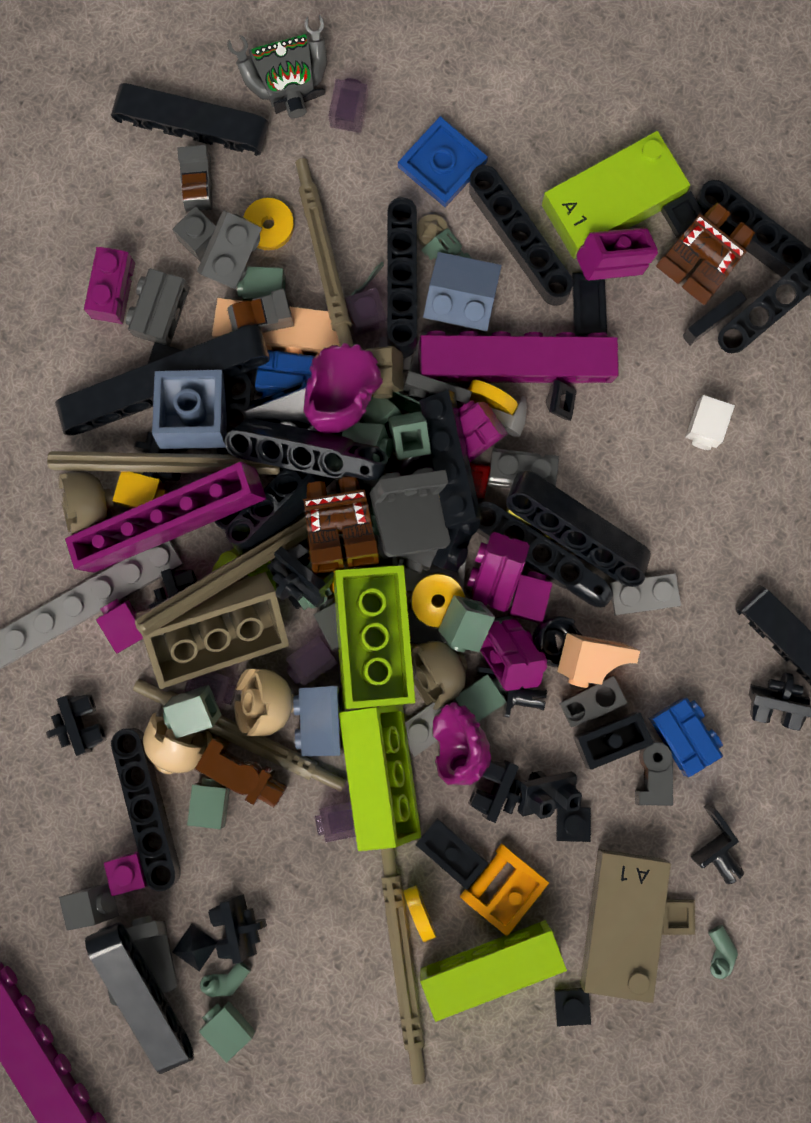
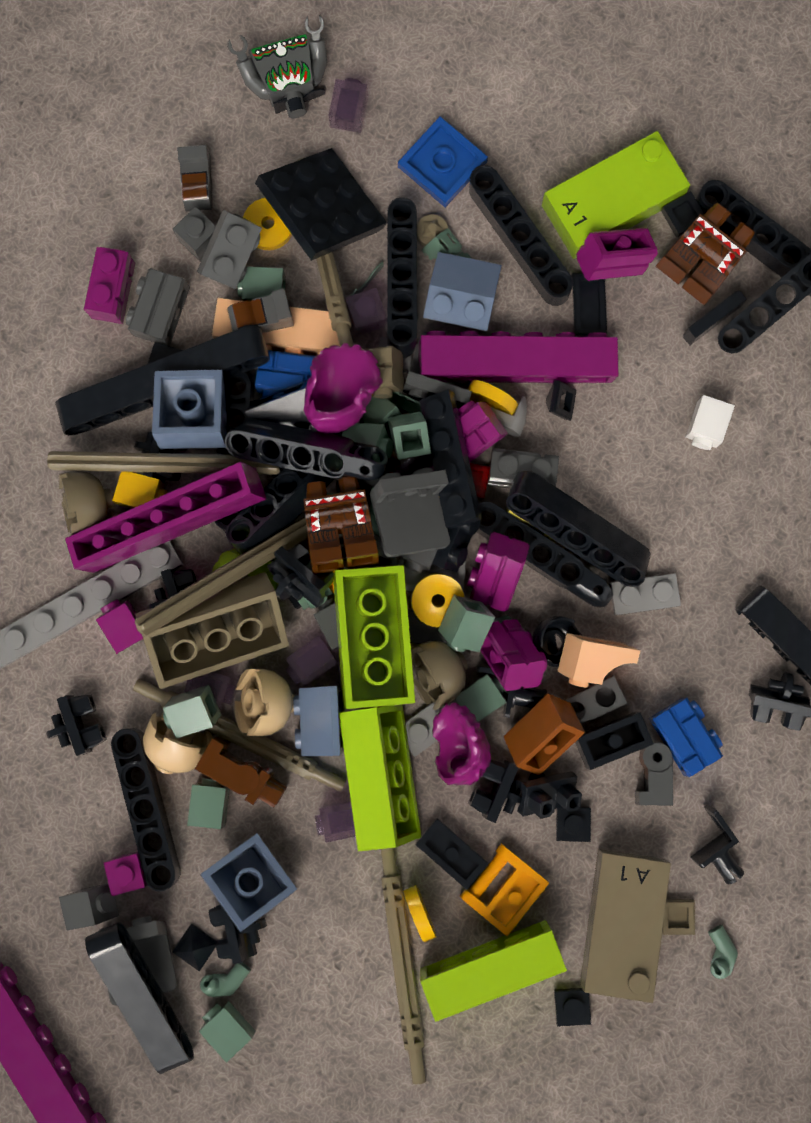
black beam [111,83,269,156] -> none
magenta brick [509,571,553,623] -> none
none -> sand blue slope [200,833,297,932]
none -> black plate [255,148,387,261]
none -> dark orange brick [503,693,585,775]

